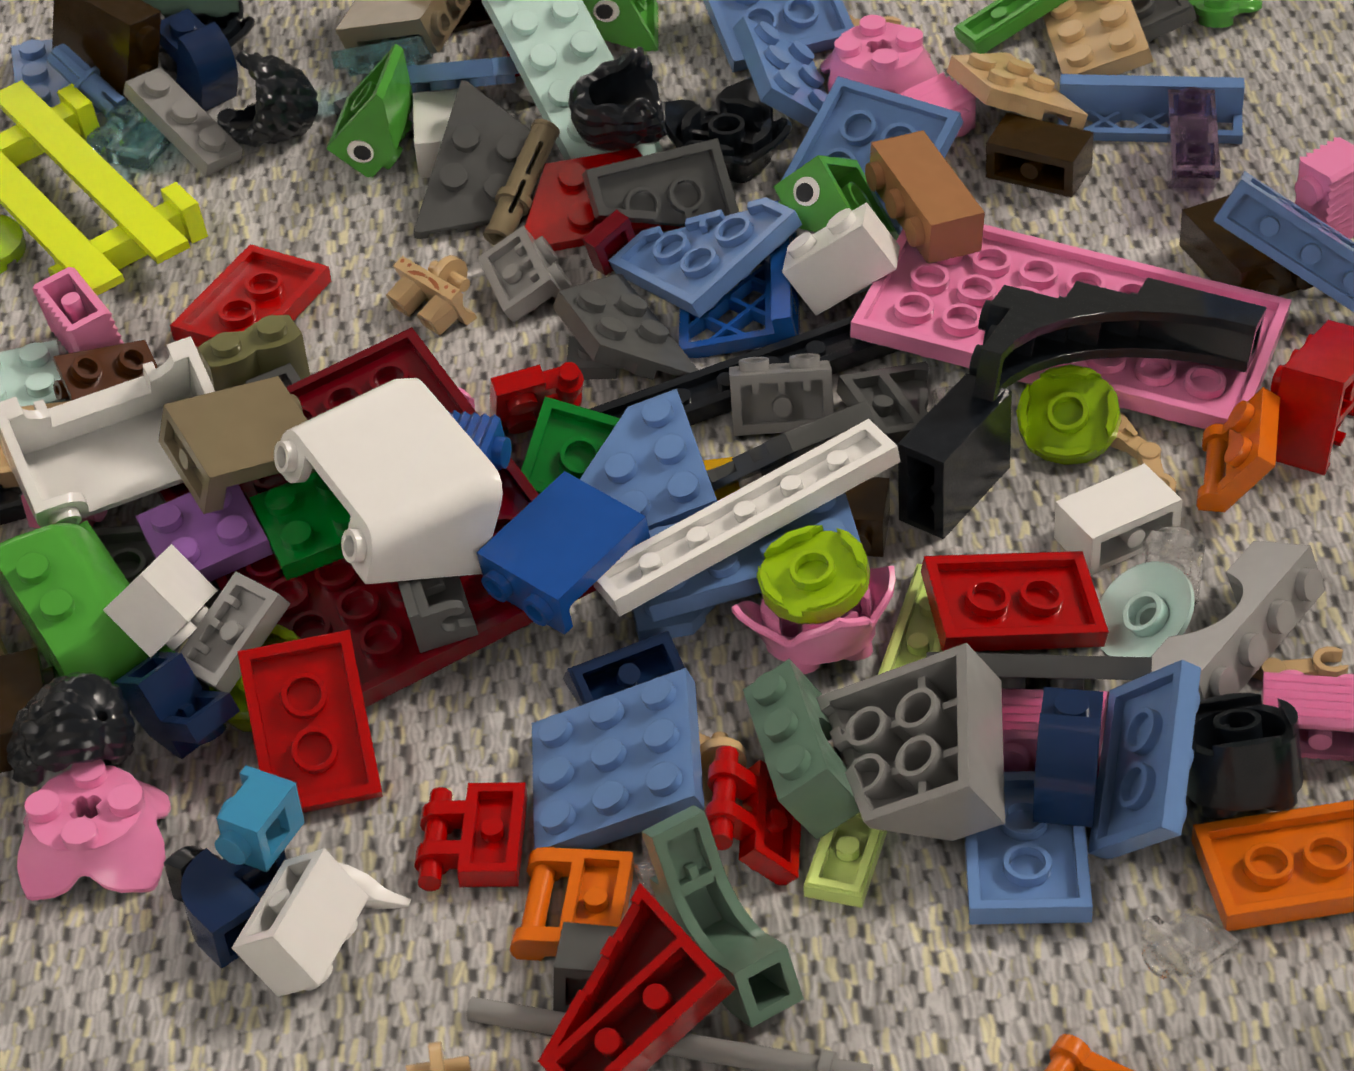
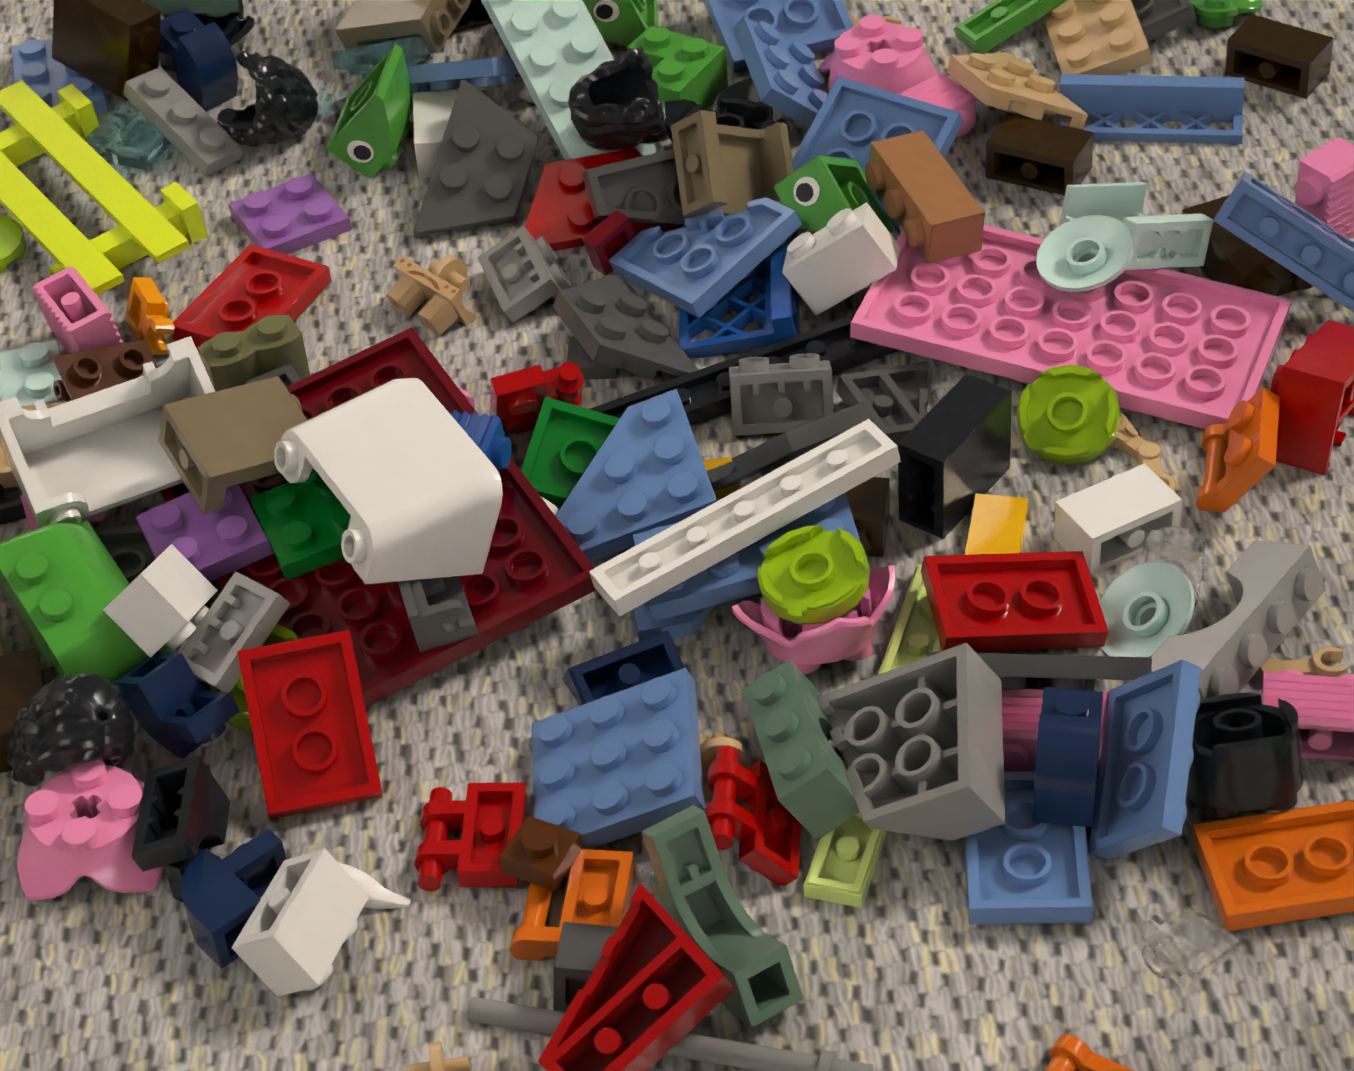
medium blue axle [47,43,127,120] -> none
dark azure brick [215,765,305,872] -> none
blue panel [476,471,650,635] -> none
dark tan pin [483,119,560,245] -> none
black arch [969,278,1267,402] -> none
clear purple slope [1167,87,1221,188] -> none
none -> light orange plate [124,277,175,355]
none -> black arch [131,756,231,872]
none -> medium lavender plate [229,173,351,254]
none -> reddish brown plate [500,816,582,891]
none -> bright green brick [627,25,728,110]
none -> dark tan panel [671,110,794,217]
none -> yellow tile [964,493,1028,555]
none -> light aqua dish [1036,215,1135,292]
none -> light aqua window [1059,182,1213,270]
none -> dark brown brick [1225,14,1334,99]

